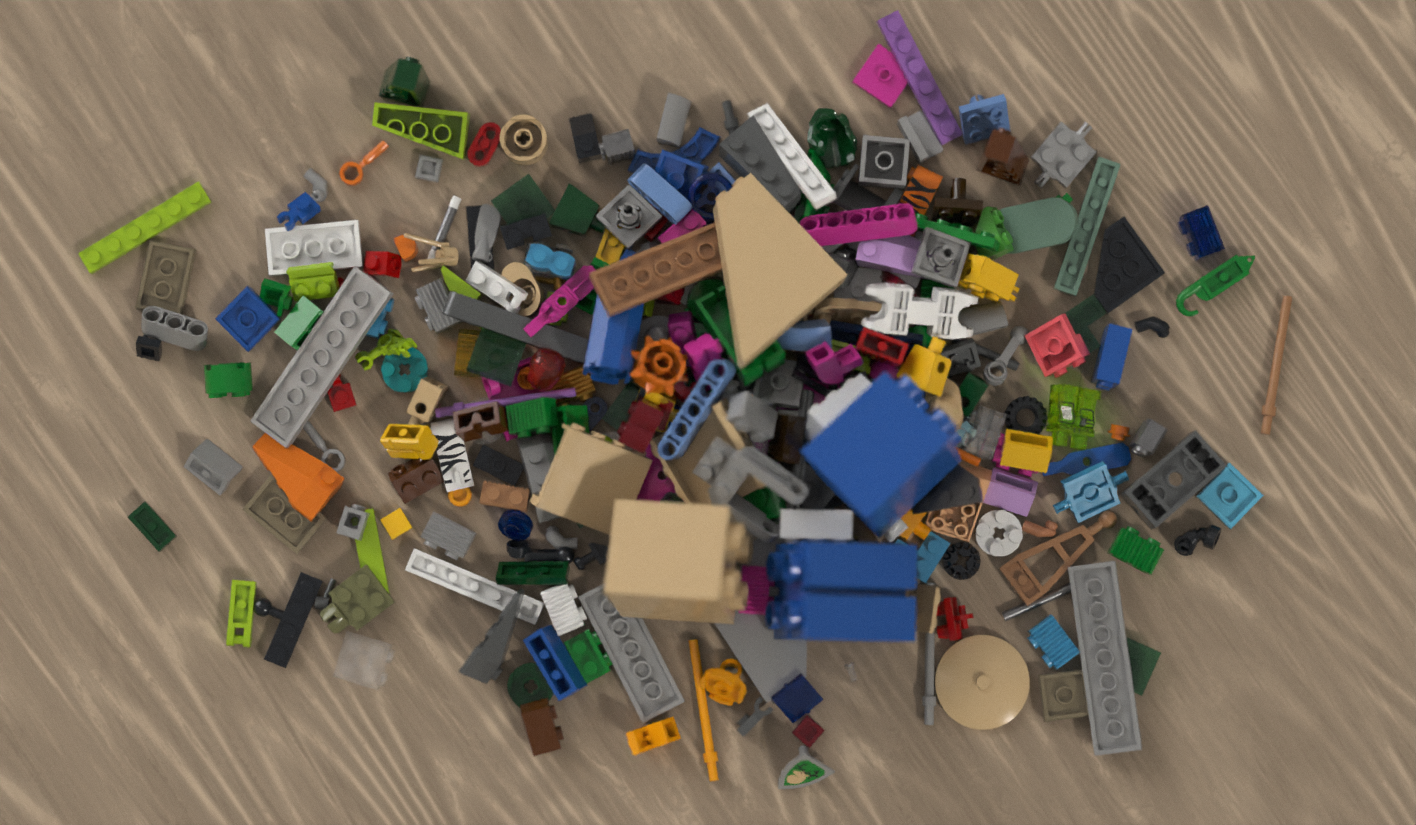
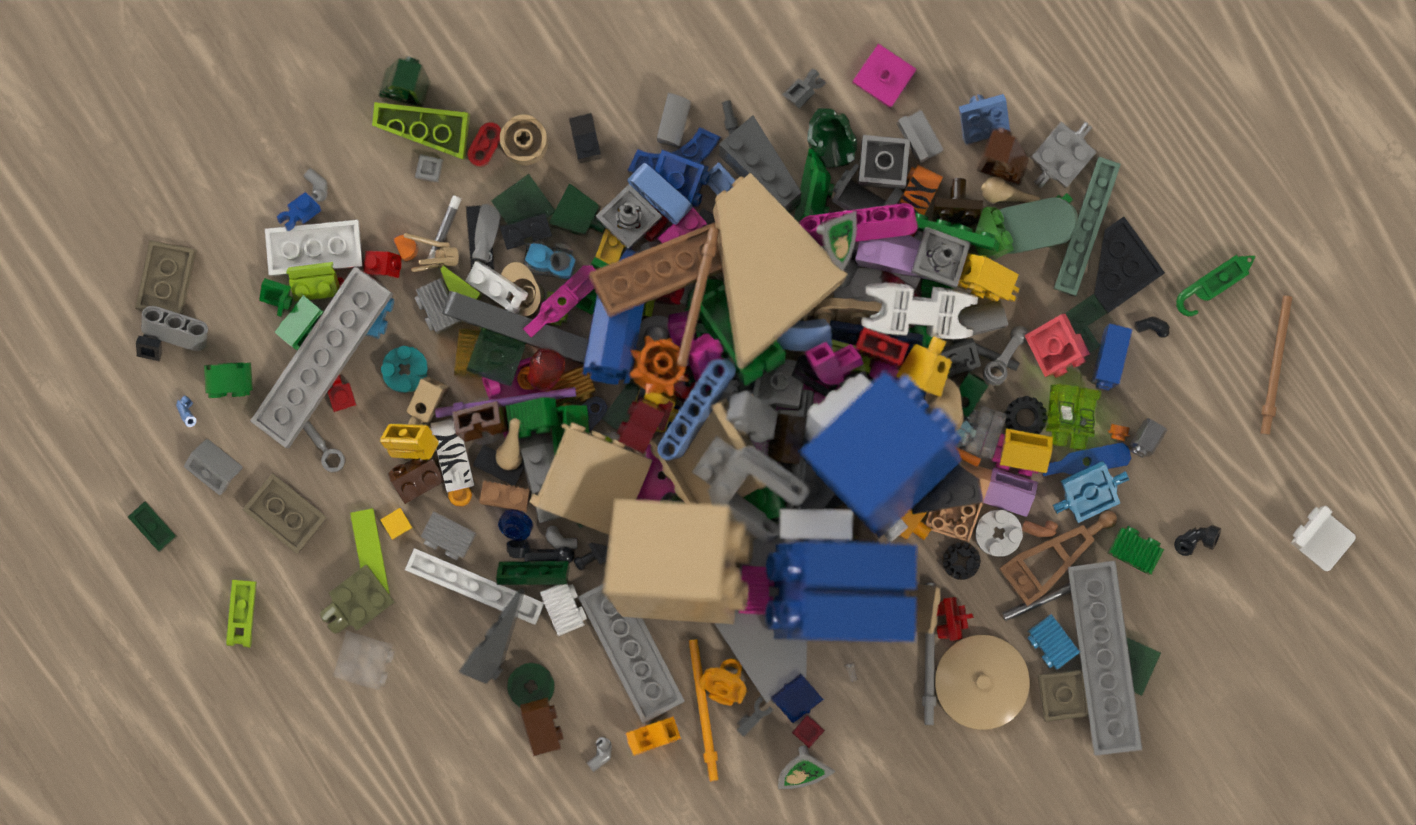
lime plate [78,181,212,274] -> none
blue plate [215,286,282,352] -> none
orange wedge [252,433,345,521] -> none
black plate [253,572,323,668] -> none
dark grey hand [315,578,336,610] -> none
light grey brick [336,503,370,541] -> none
orange piece [339,140,389,186] -> none
lime piece [355,329,417,371] -> none
blue brick [523,625,588,701] -> none
pearl gold hand [535,276,566,292] -> none
green bracket [564,629,613,683] -> none
flat silver brick [598,129,635,165] -> none
clear blue piece [688,173,733,220] -> none
white plate [747,103,836,209] -> none
medium lavender plate [876,10,962,145] -> none
dark azure plate [895,531,950,583] -> none
dark grey plate [1120,430,1227,529] -> none
clear blue brick [1178,205,1225,261] -> none
medium azure plate [1196,463,1264,529] -> none
none -> medium blue arm [176,396,196,427]
none -> tan piece [496,419,522,470]
none -> dark grey hinge [551,252,571,271]
none -> light grey arm [587,737,612,772]
none -> medium nougat bar [677,227,719,367]
none -> dark grey plate [783,68,826,109]
none -> shield [817,212,857,271]
none -> tan piece [981,177,1041,204]
none -> white bracket [1291,506,1356,571]

